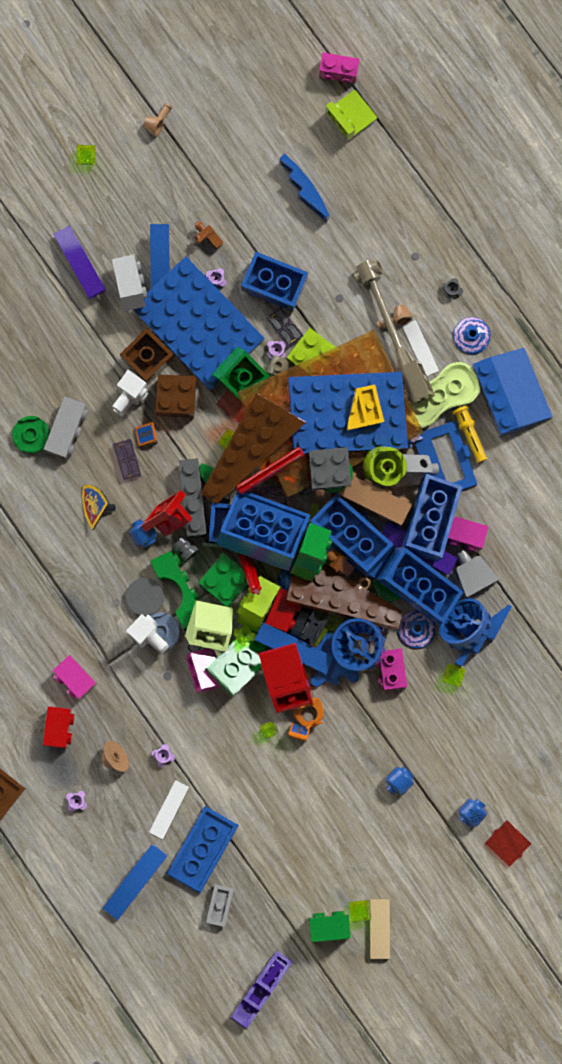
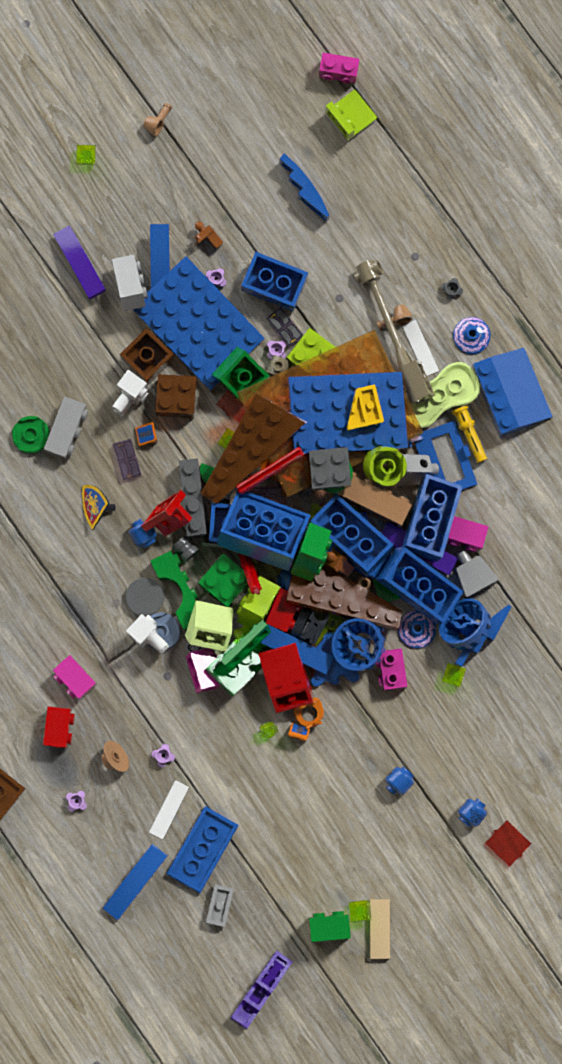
none -> green plate [220,620,272,672]

